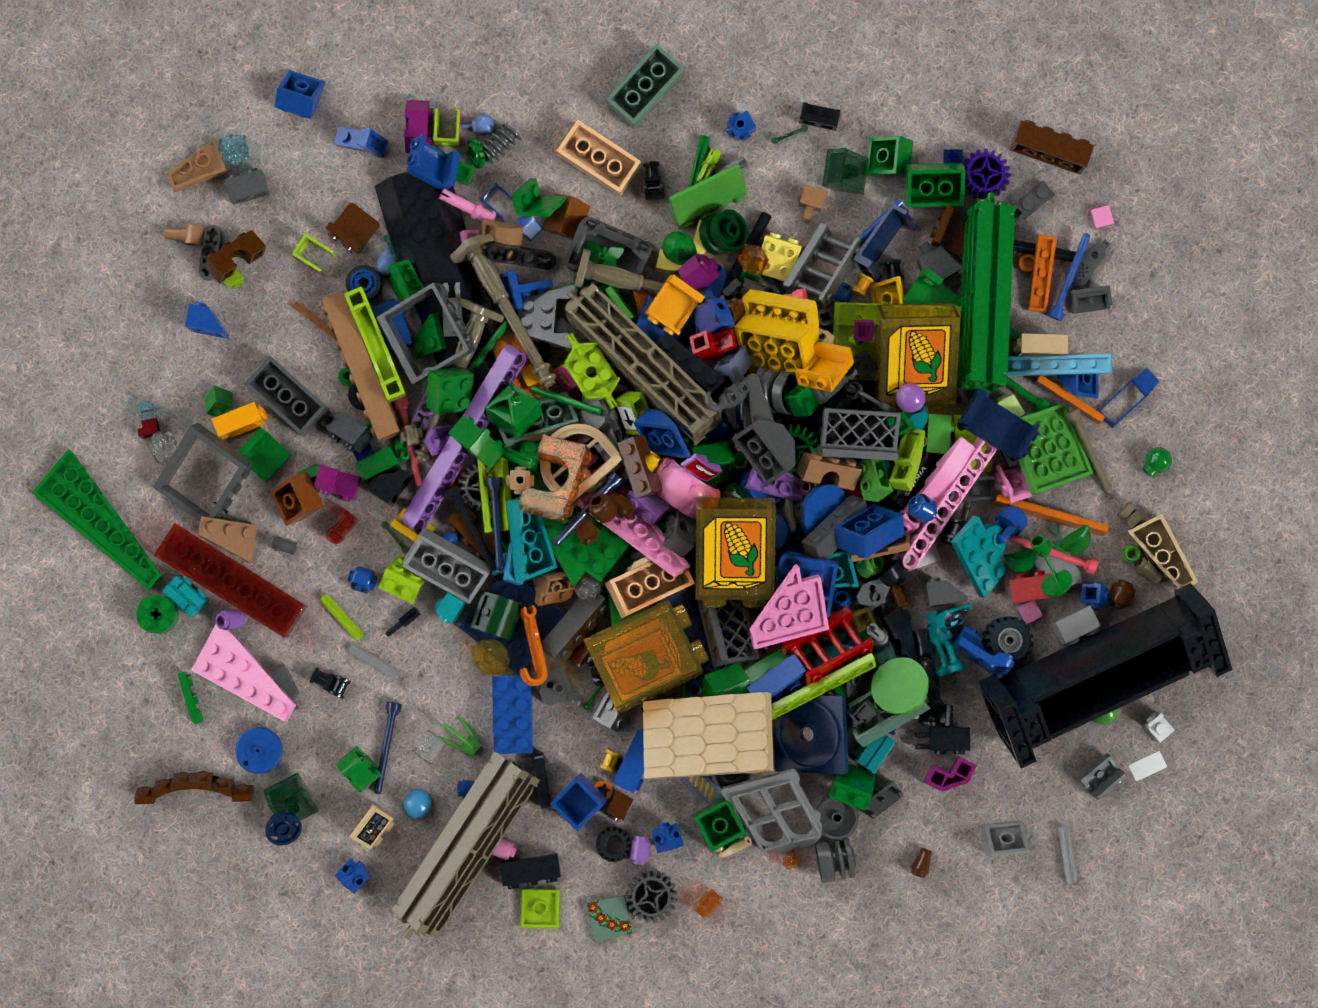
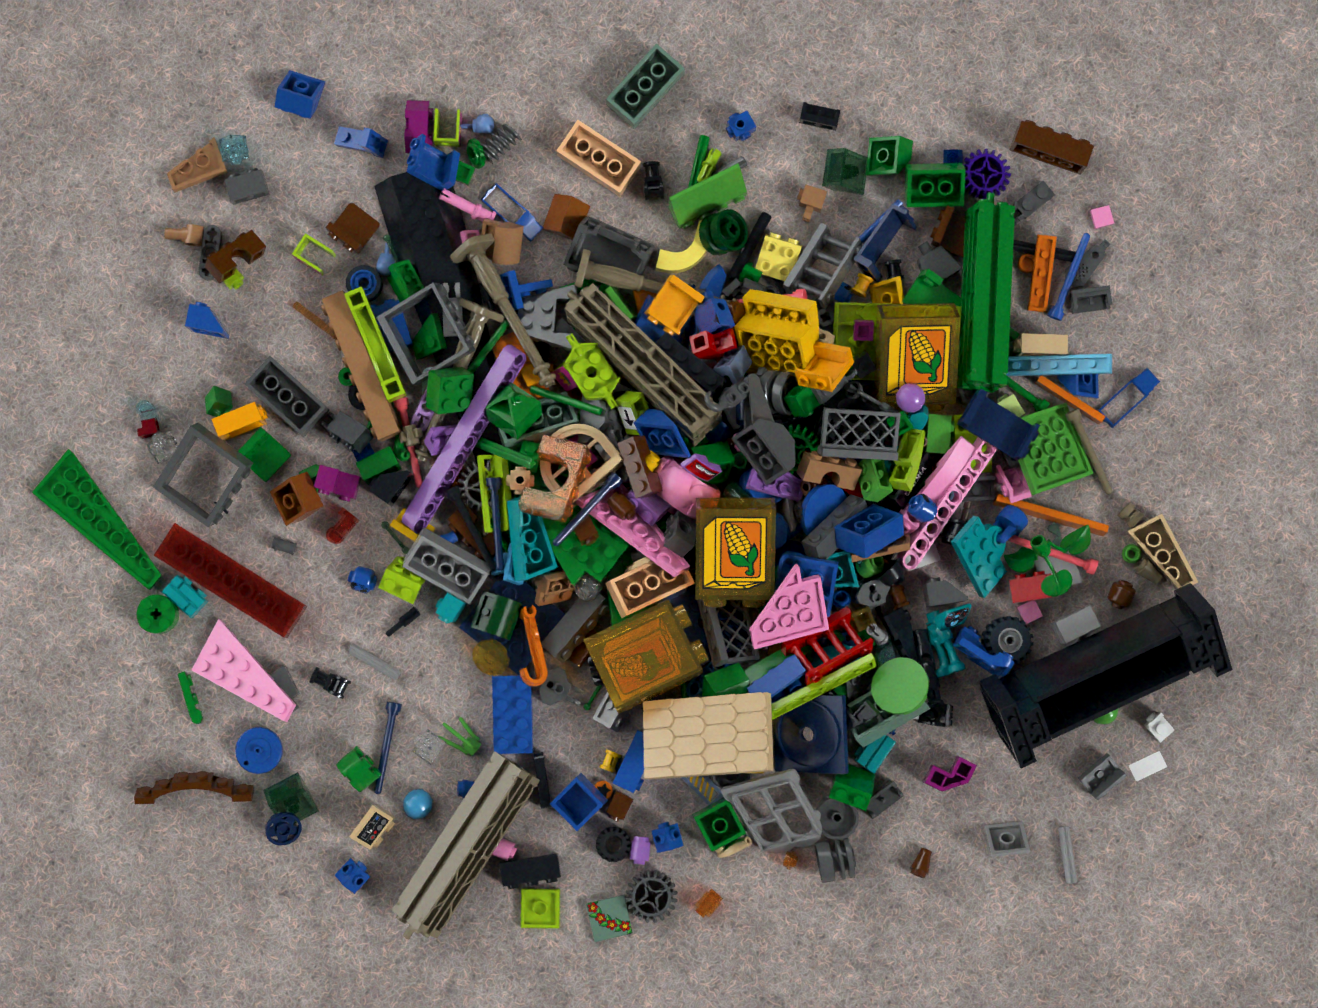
medium nougat wing [198,516,258,563] -> none
medium lavender brick [216,609,246,630] -> none
lime axle [320,594,364,641] -> none
green container [448,416,505,469] -> none
black beam [485,243,556,270] -> none
green bracket [511,178,567,218] -> none
green piece [586,242,625,267] -> none
reddish brown head [588,494,618,523] -> none
green piece [662,231,697,265] -> none
magenta brick [678,254,720,290] -> none
clear orange brick [738,244,769,275] -> none
clear green hinge [771,125,808,144] -> none
black hinge [915,727,970,755] -> none
blue brick [1081,582,1111,611] -> none
green piece [1142,447,1172,478] -> none

